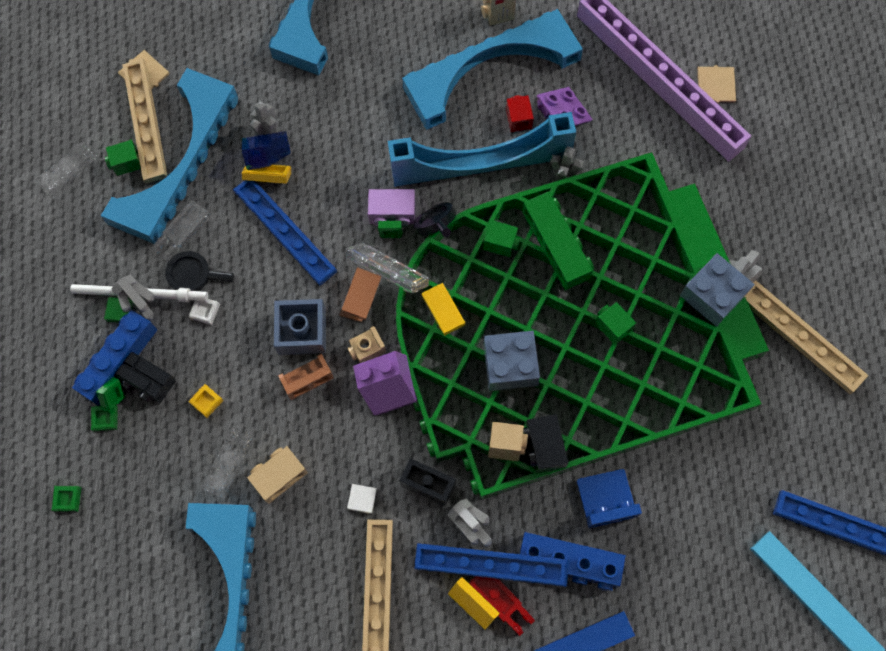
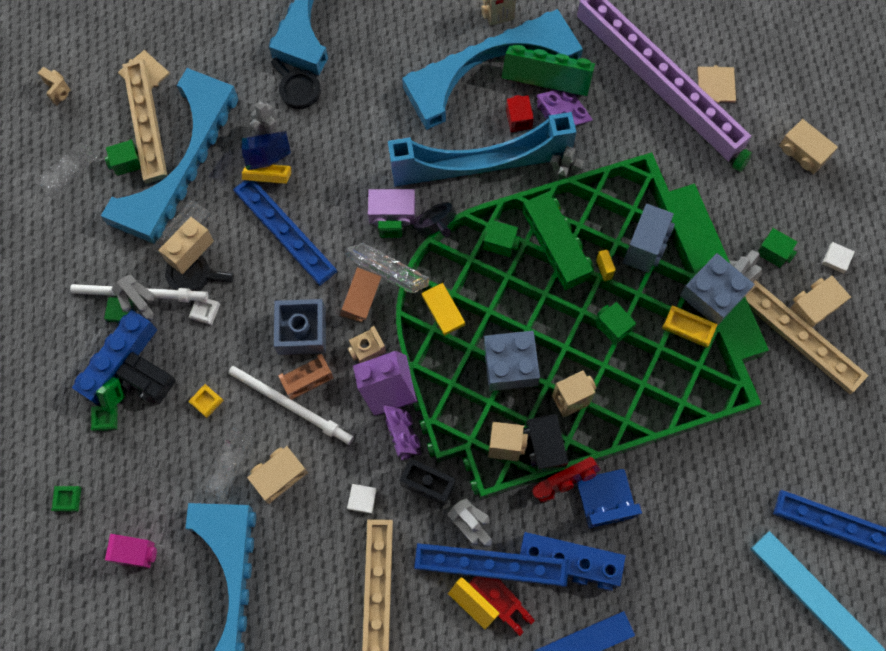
none -> tan bracket [38,67,70,106]
none -> dark pink slope [105,534,157,568]
none -> tan brick [159,217,214,274]
none -> white bar [228,366,354,445]
none -> black piece [271,58,321,109]
none -> medium lavender hinge [383,406,422,461]
none -> green brick [502,45,595,96]
none -> red hinge [532,457,601,503]
none -> tan brick [552,371,596,417]
none -> yellow tile [596,249,616,282]
none -> sand blue brick [623,203,675,273]
none -> yellow tile [662,305,718,348]
none -> green tile [733,149,752,172]
none -> green brick [757,228,798,268]
none -> tan brick [779,119,838,174]
none -> tan brick [789,276,851,327]
none -> white tile [822,242,855,274]

